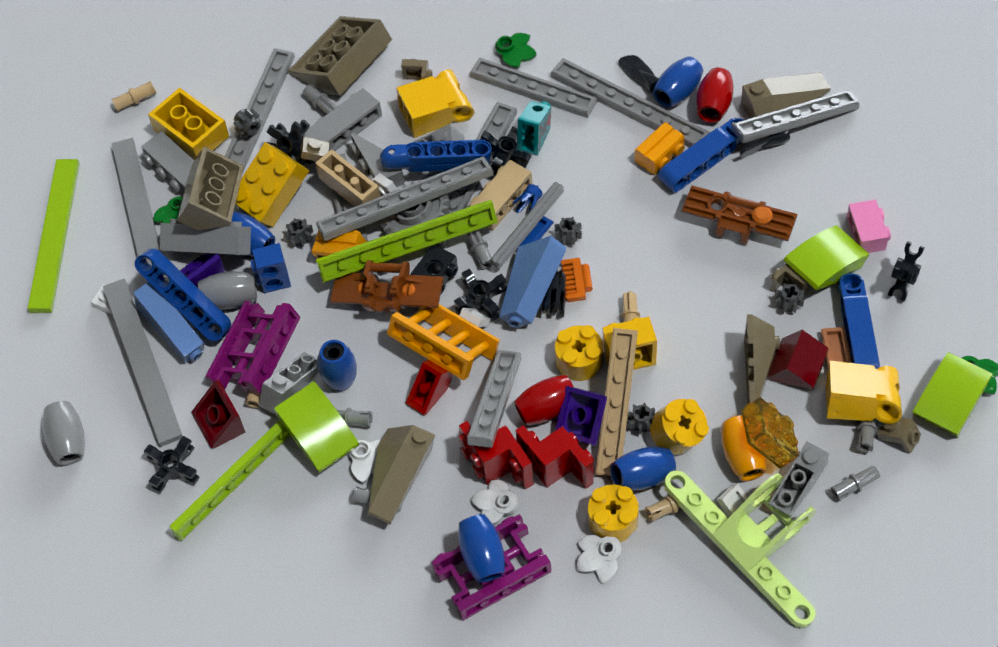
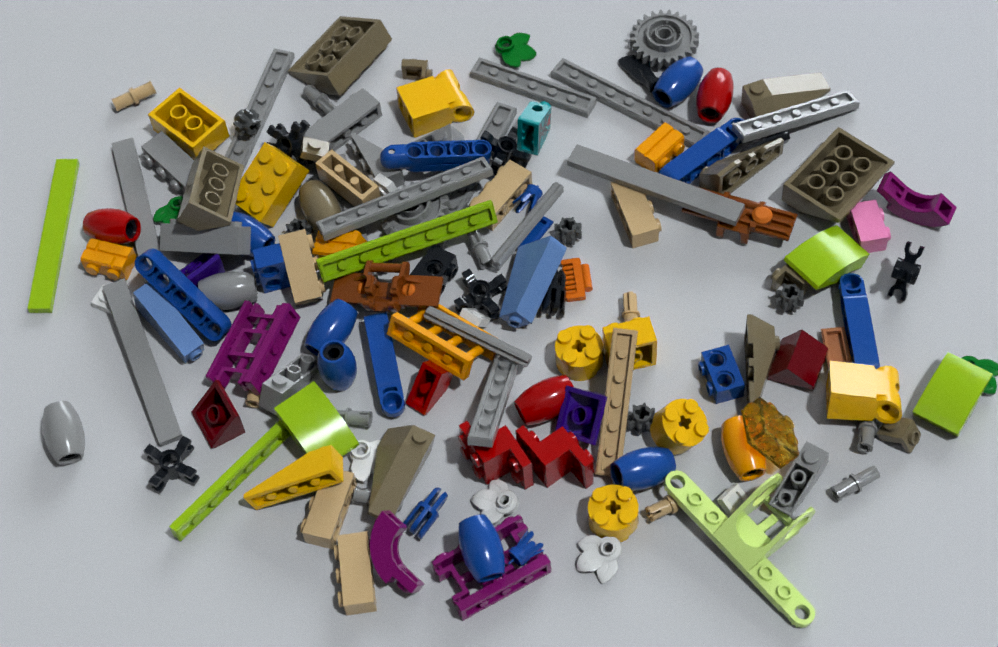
none -> light orange brick [80,238,137,280]
none -> red piece [83,208,141,245]
none -> yellow slope [243,445,343,510]
none -> tan brick [278,229,326,306]
none -> dark tan piece [299,180,342,232]
none -> tan brick [300,471,357,550]
none -> blue piece [304,299,358,357]
none -> tan brick [334,531,377,615]
none -> blue piece [364,312,405,418]
none -> magenta arch [370,510,425,594]
none -> blue arm [403,487,448,539]
none -> light grey axle [424,306,532,367]
none -> blue piece [508,531,545,567]
none -> light grey tile [567,144,745,226]
none -> tan brick [611,182,662,249]
none -> light grey gear [630,10,699,69]
none -> blue brick [698,345,745,404]
none -> dark tan wedge [699,138,784,194]
none -> dark tan slope [781,127,895,223]
none -> magenta arch [877,171,957,227]

